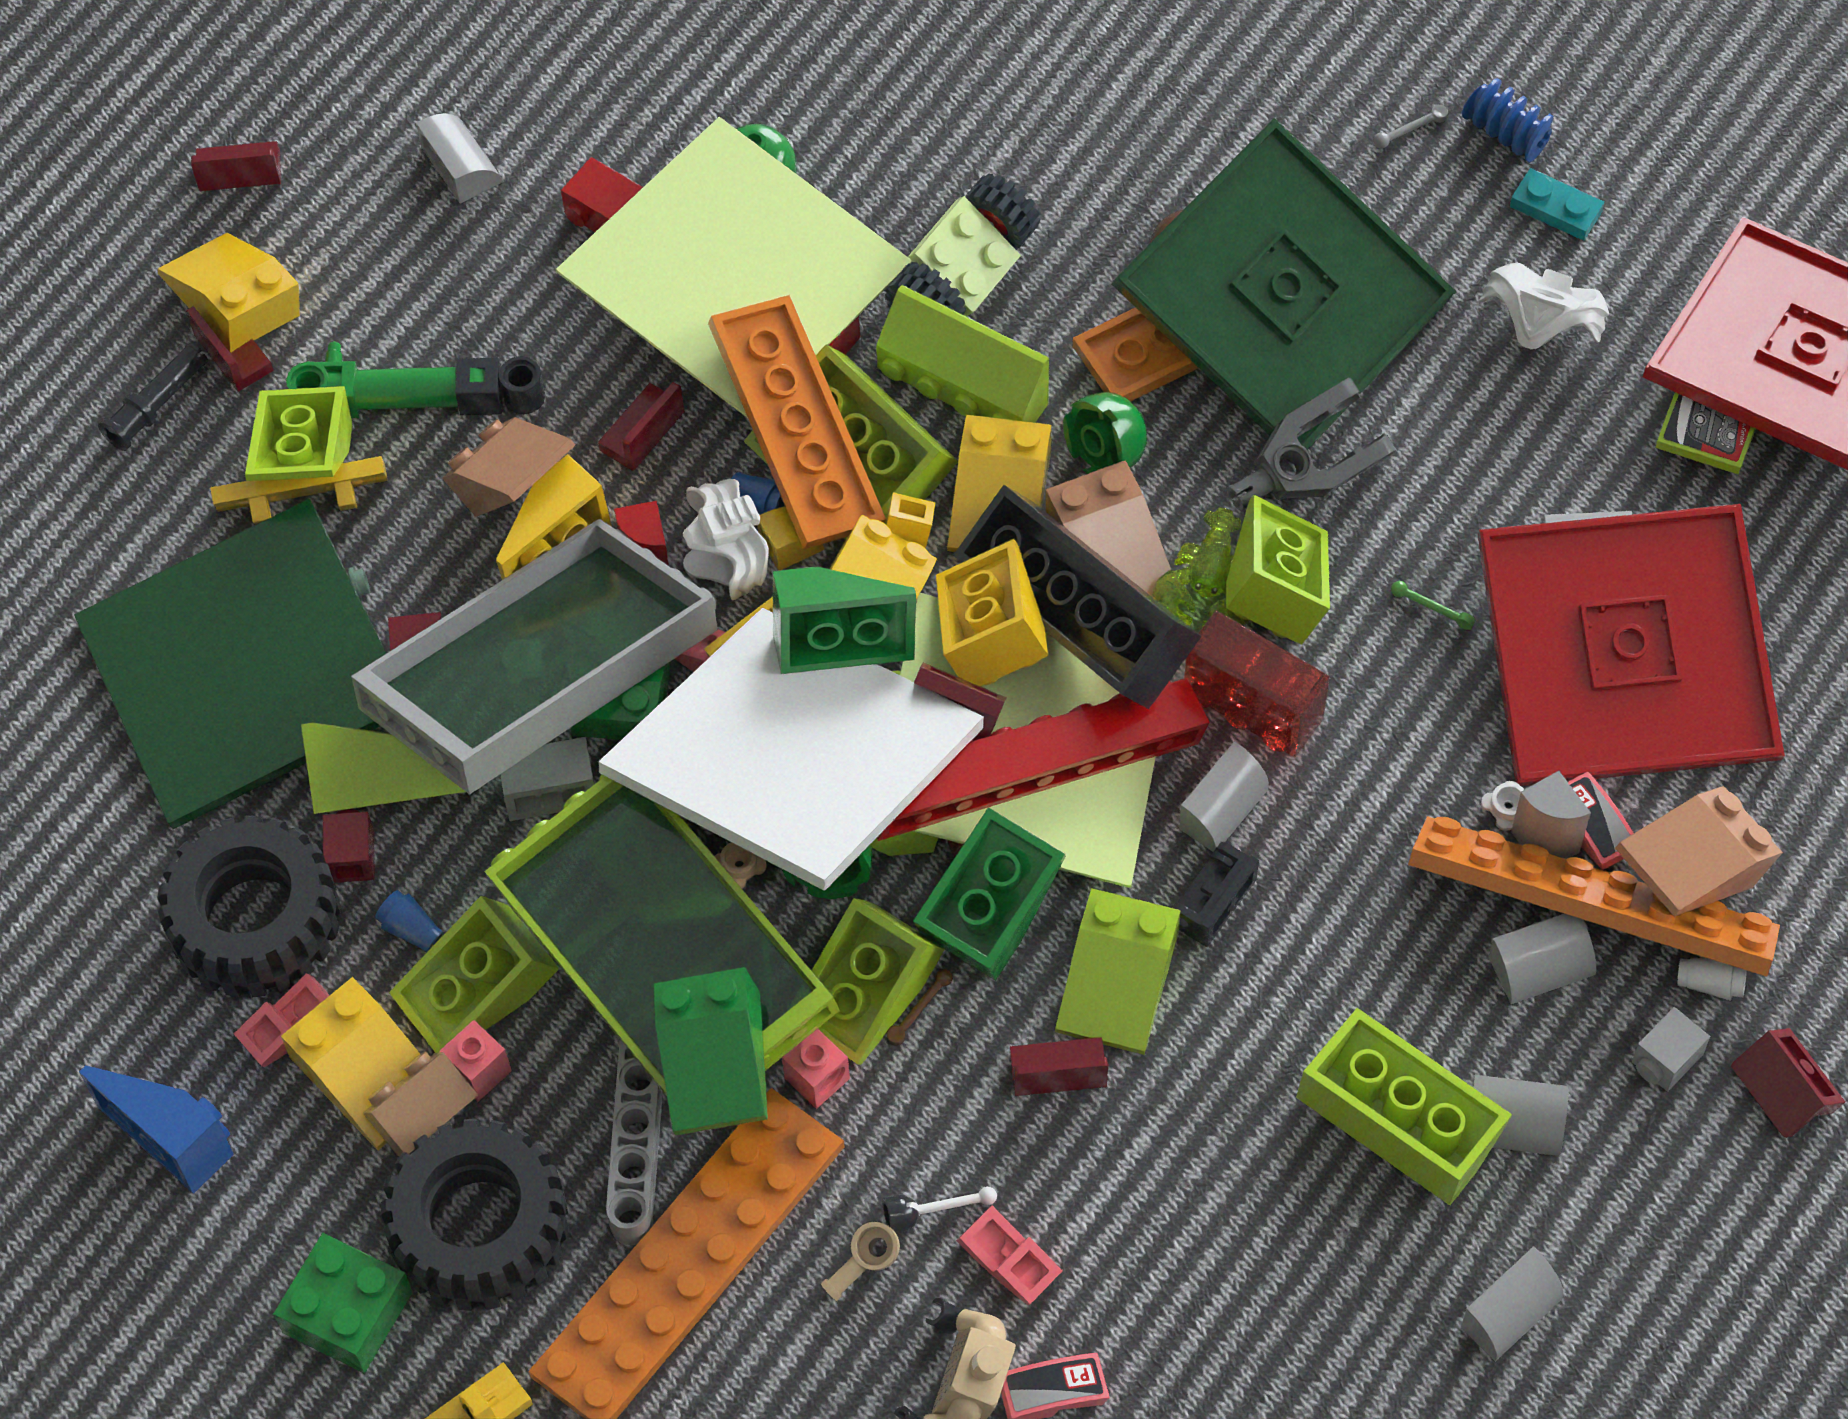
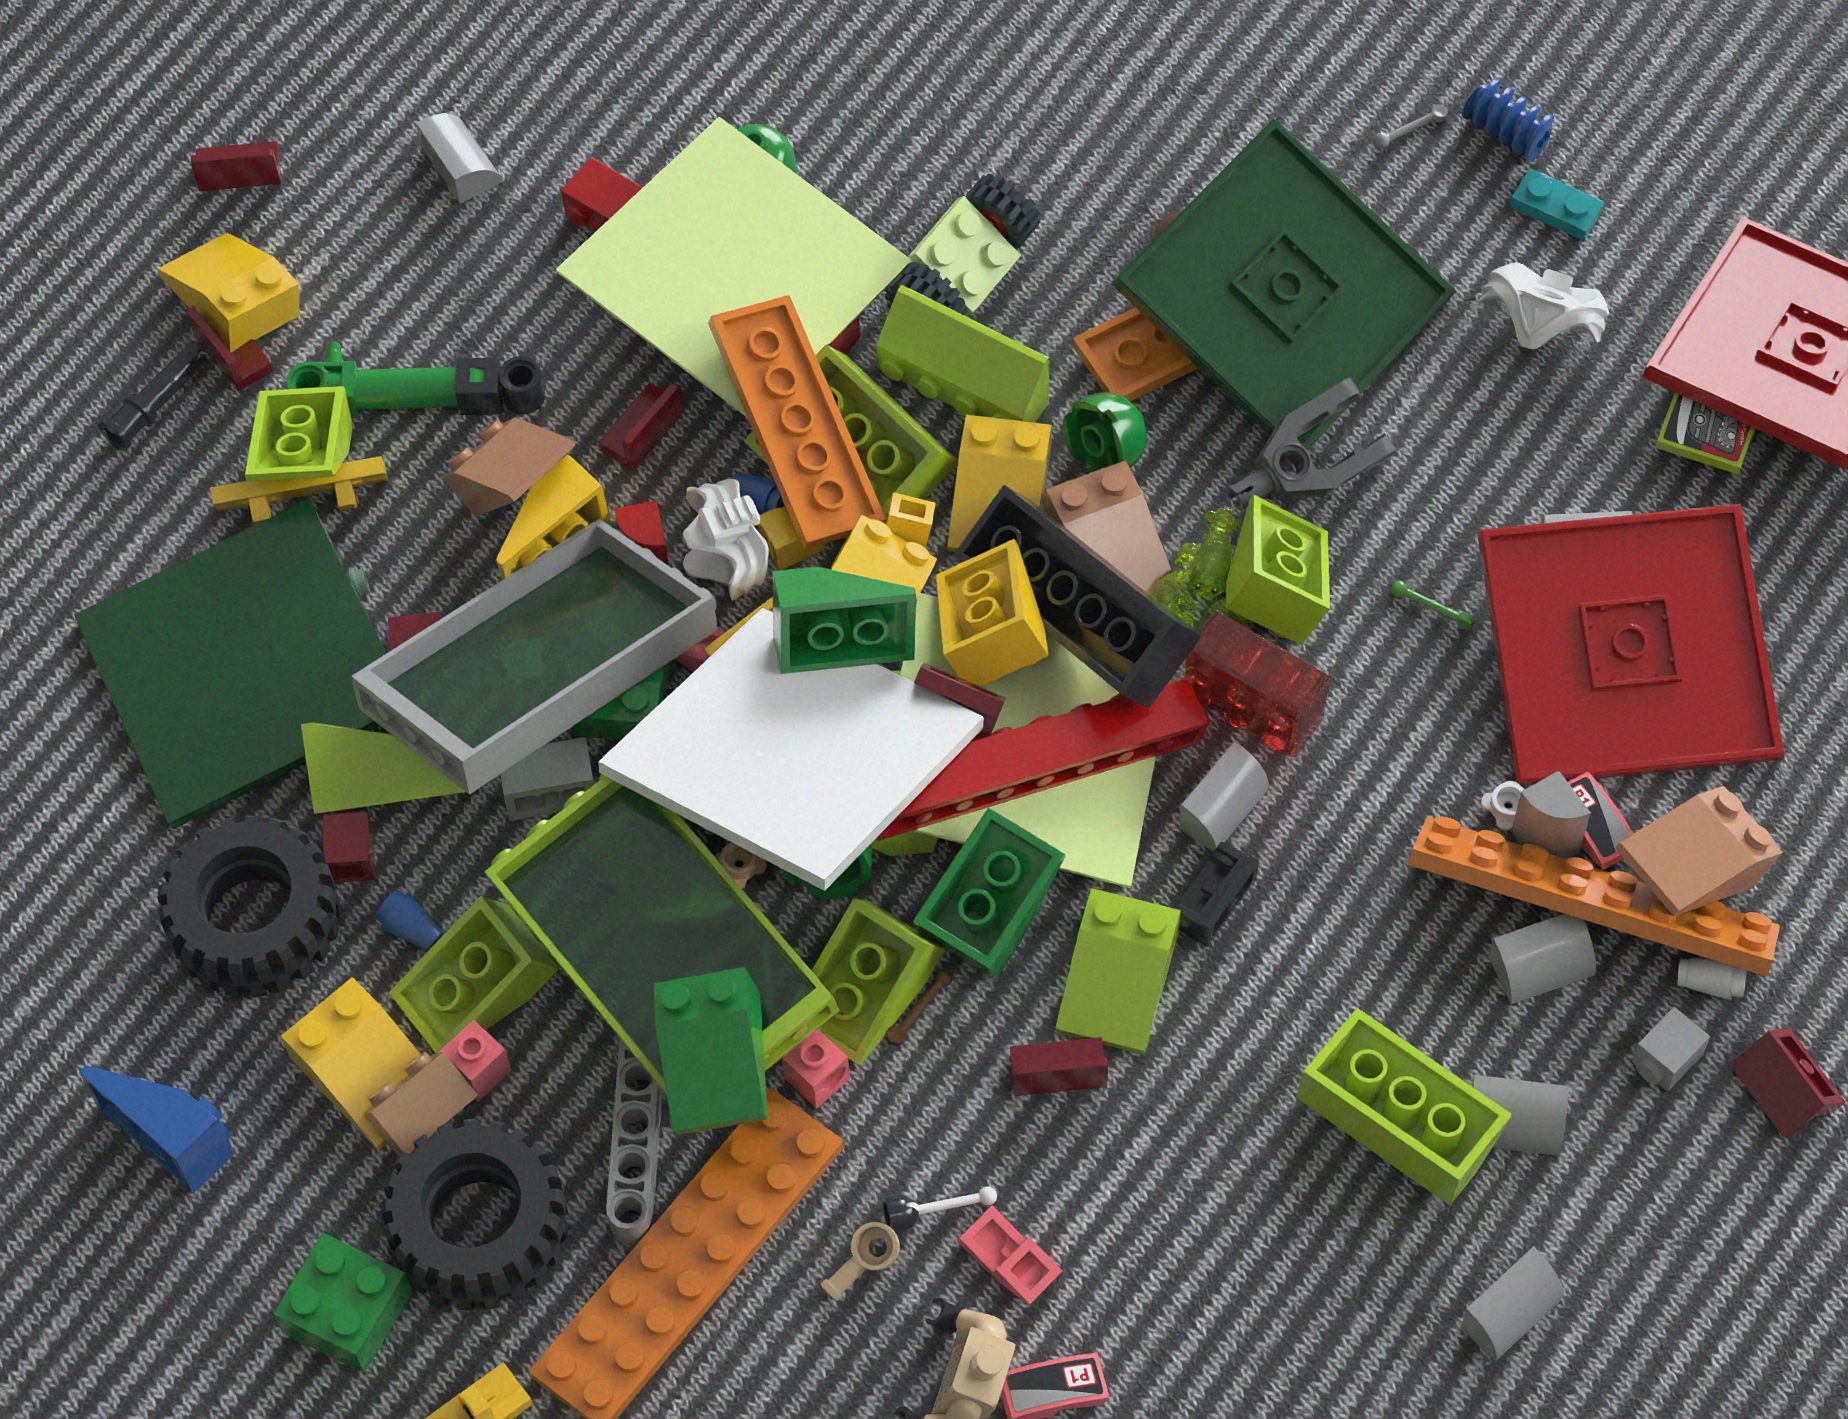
coral slope [234,973,330,1067] -> none

